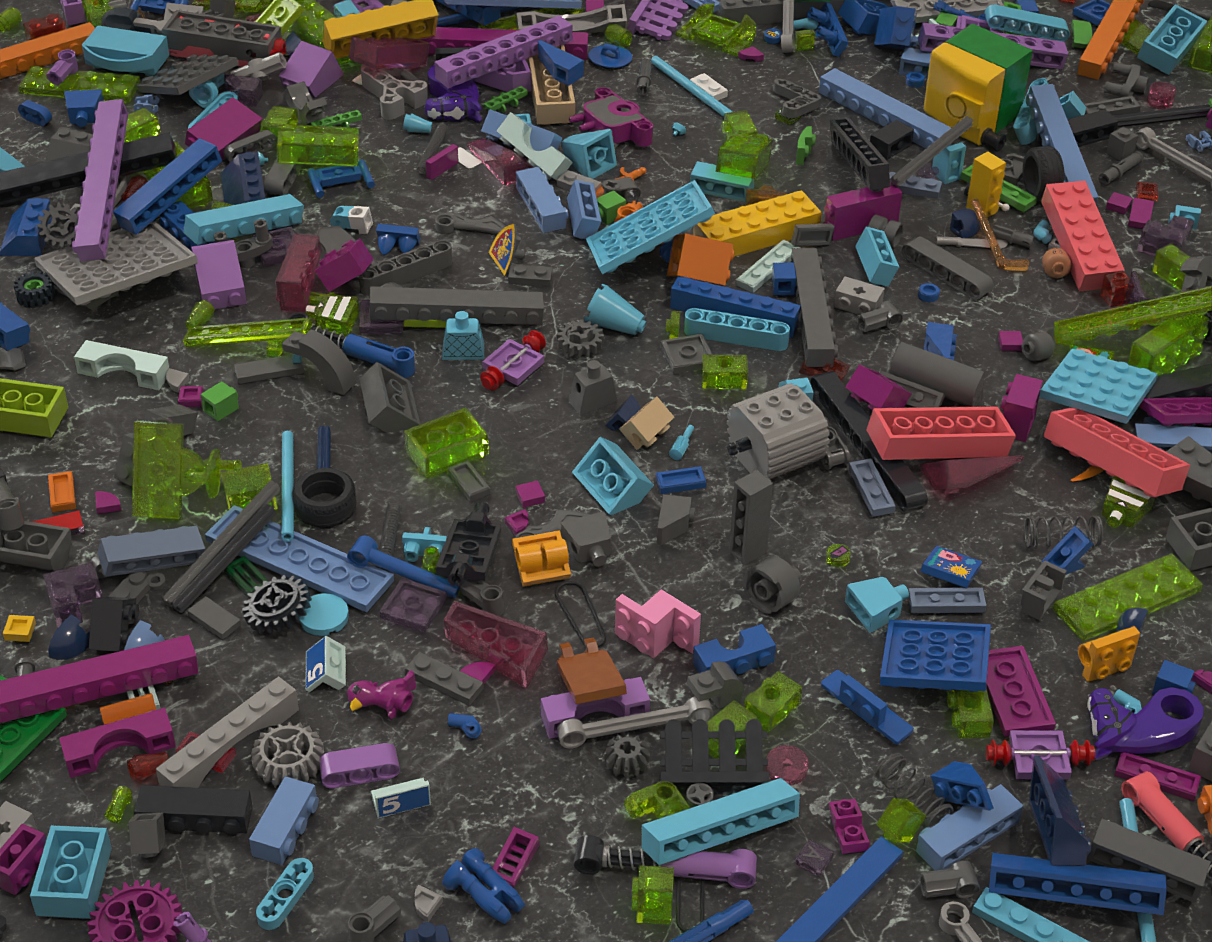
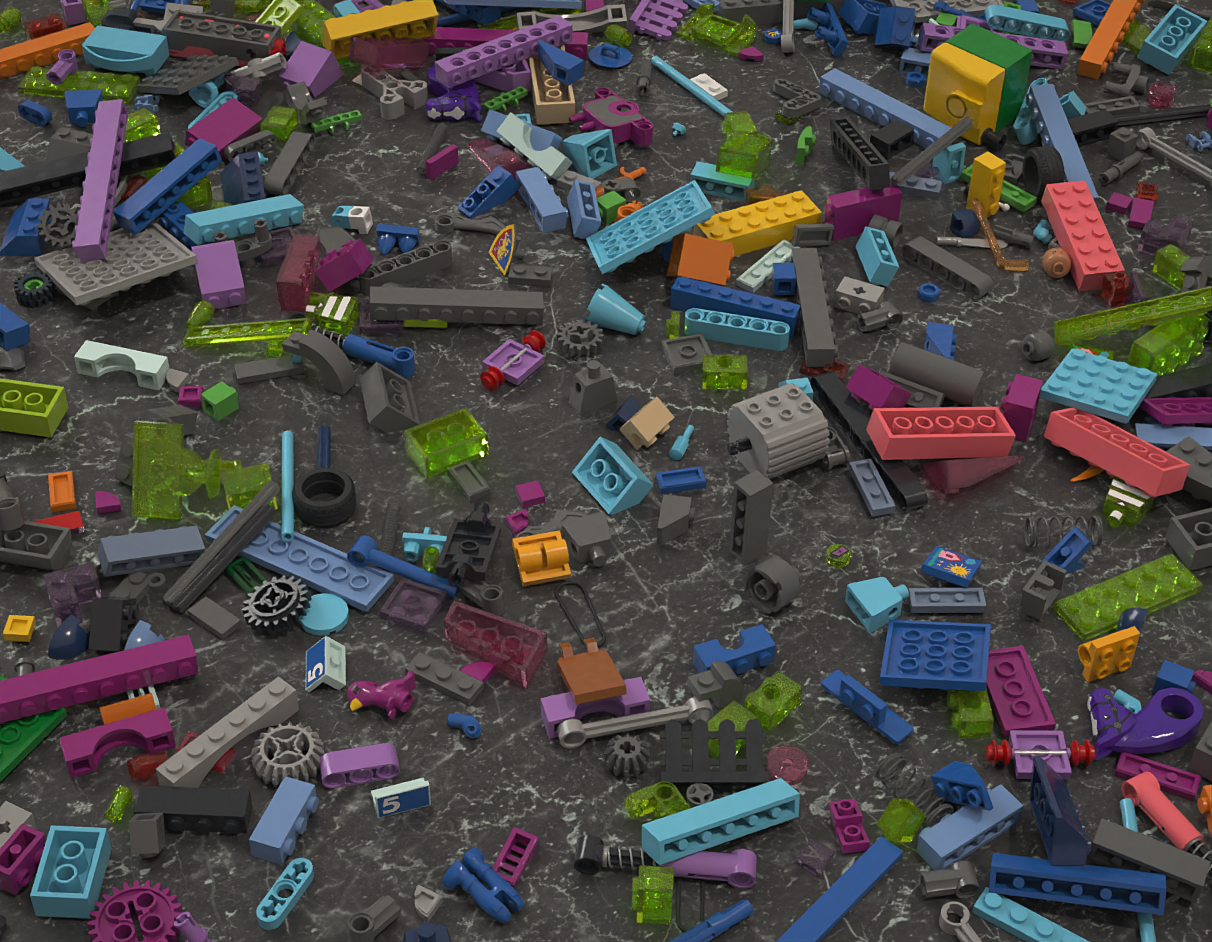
clear neon green slope [277,124,359,166] -> none
blue plate [307,159,375,198] -> none
medium azure cone [403,113,432,134] -> none
medium azure torso [442,311,484,360] -> none
white sticker [458,147,482,169] -> none
bright pink bracket [615,589,701,658] -> none
clear neon green plate [795,29,815,51] -> none
magenta tile [998,331,1023,351] -> none
medium azure bracket [1168,205,1201,233] -> none
none -> blue slope [457,165,520,219]

